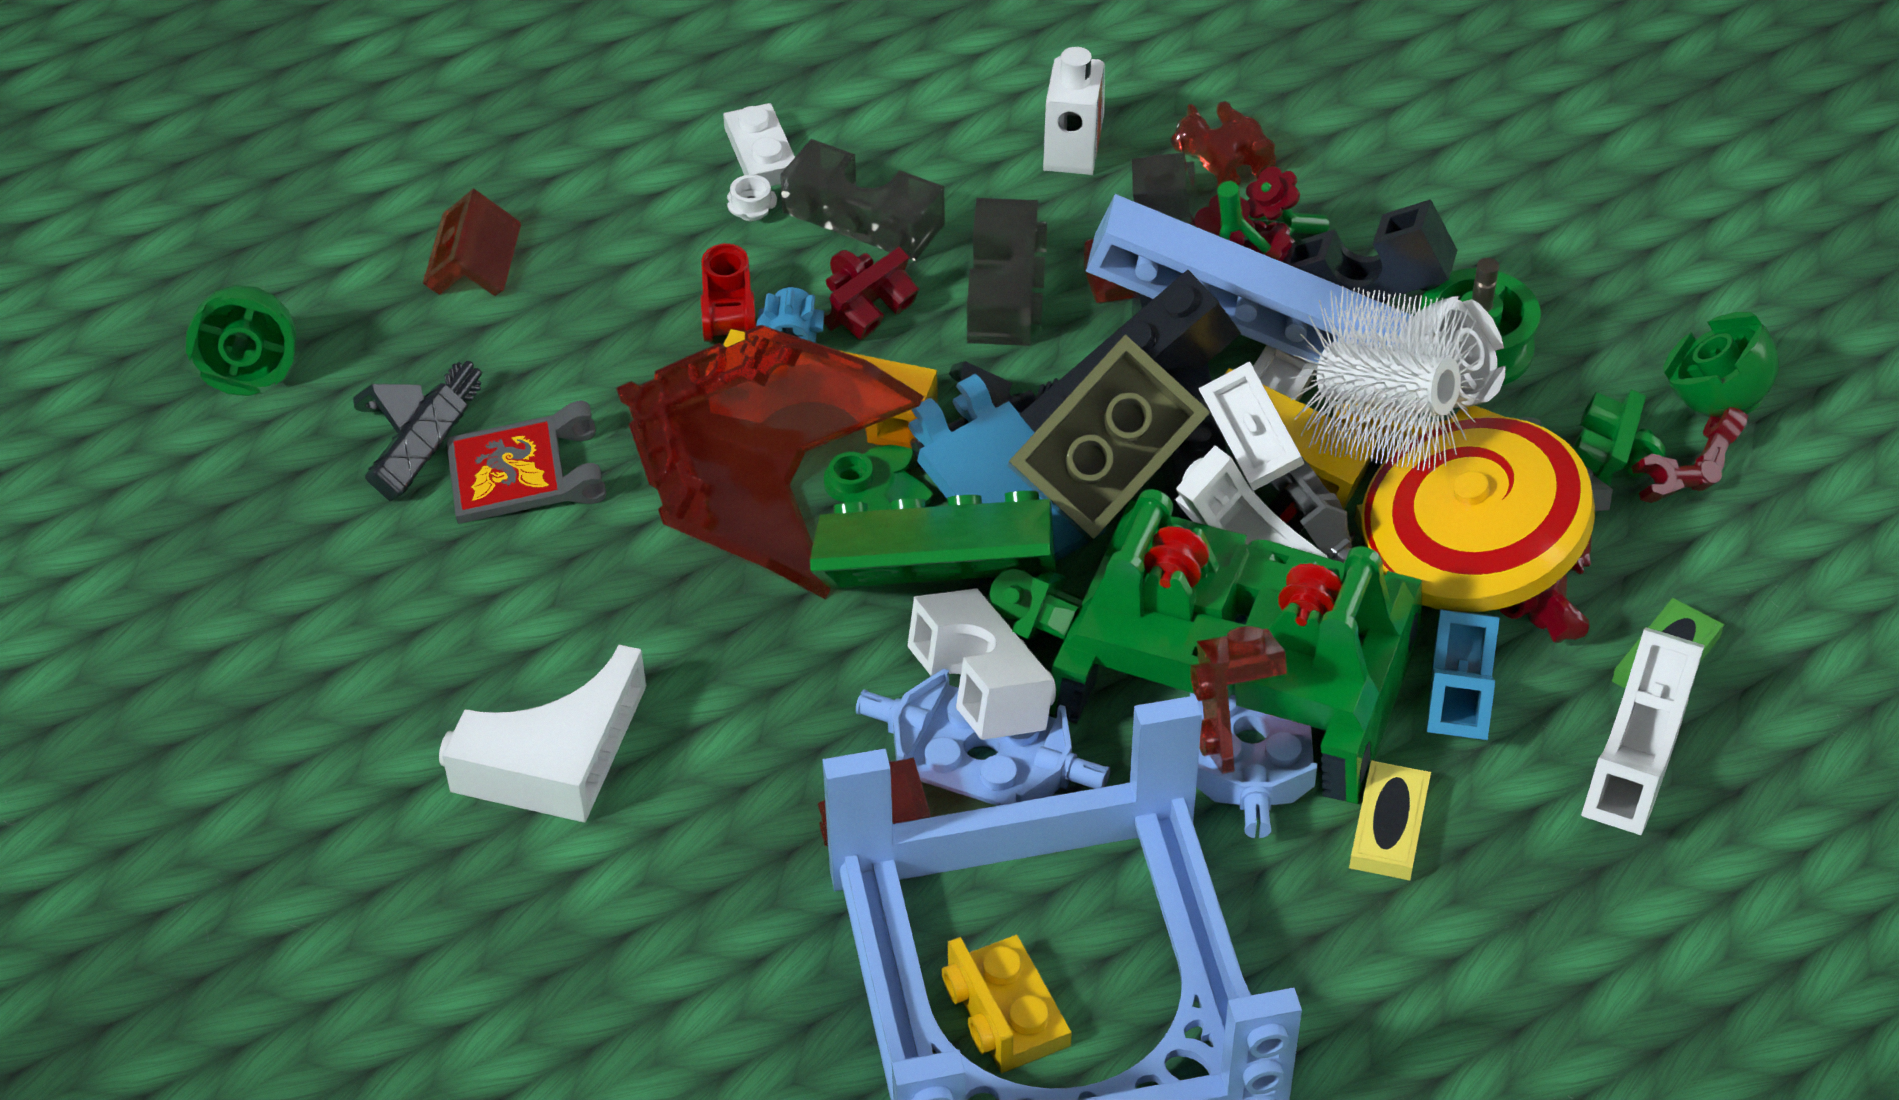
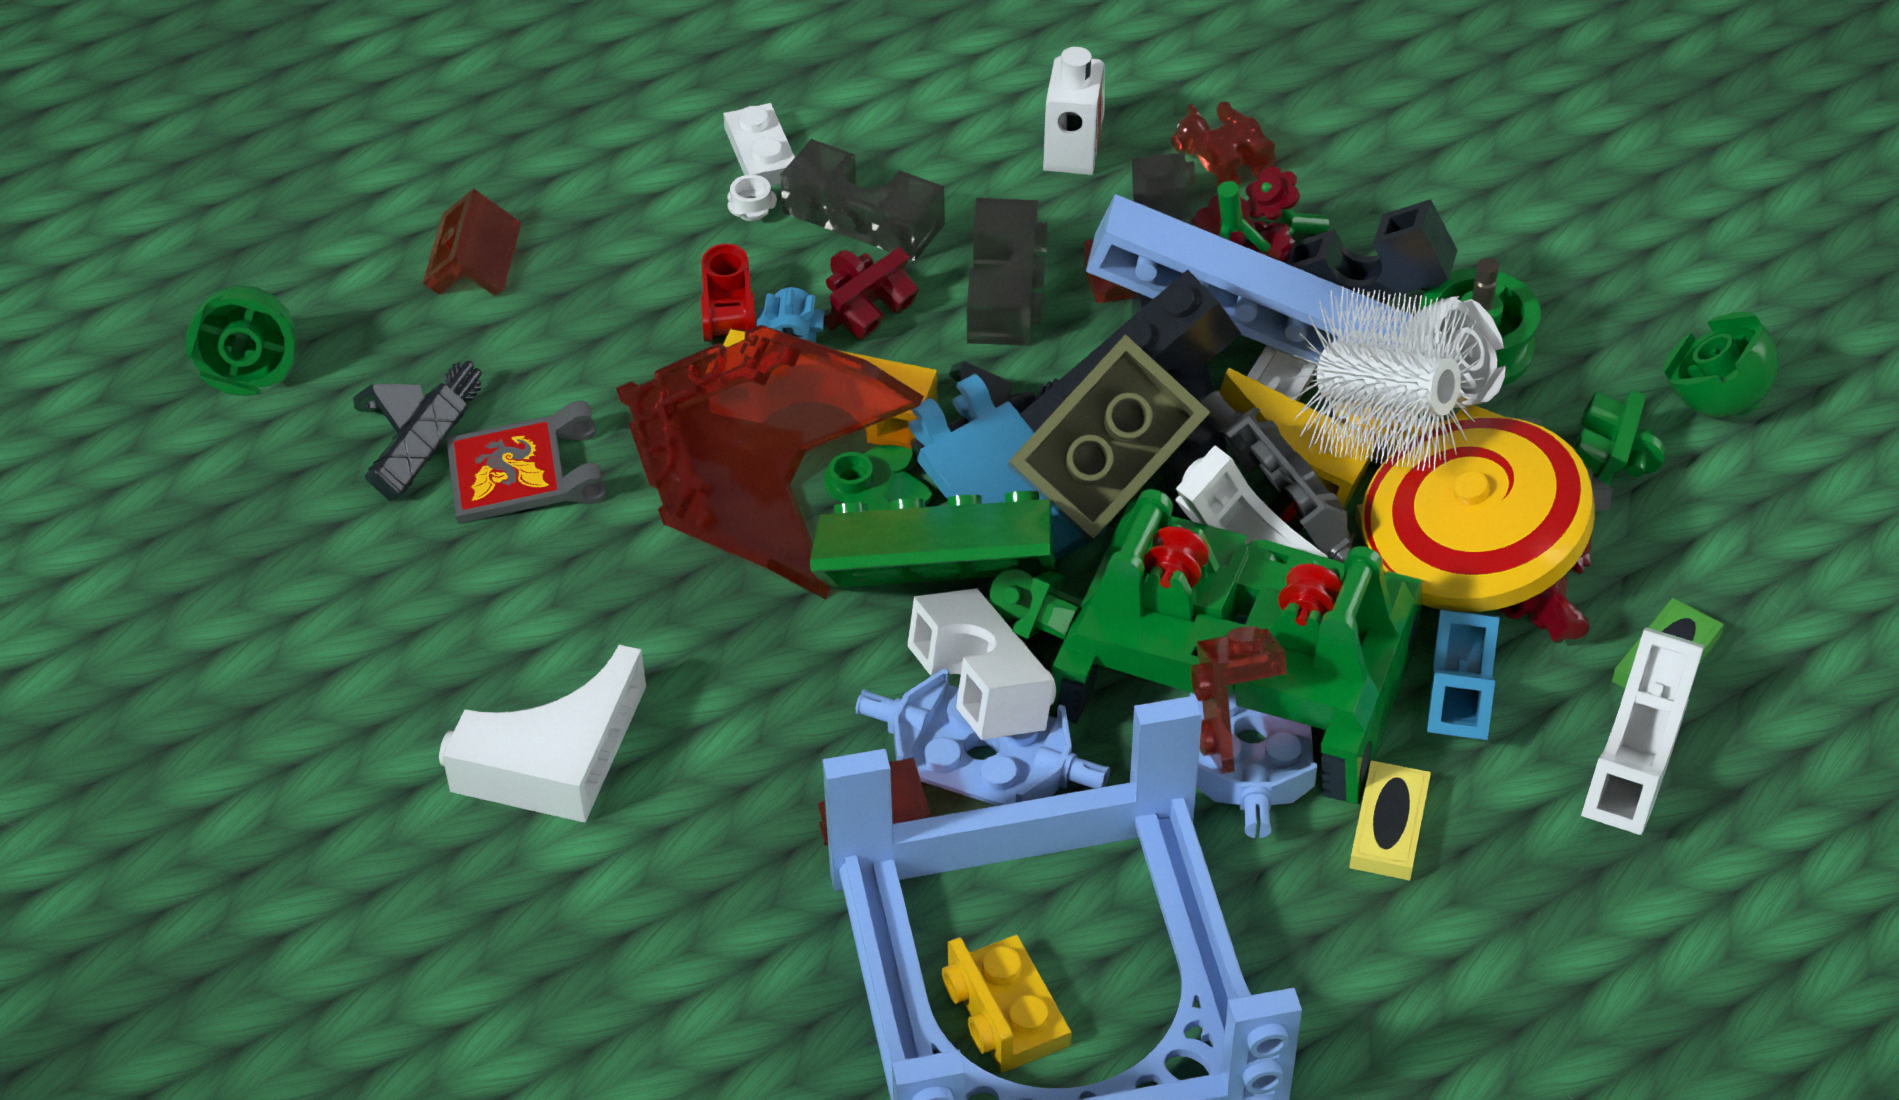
white plate [1198,362,1304,491] -> none
dark red piece [1631,407,1748,503] -> none

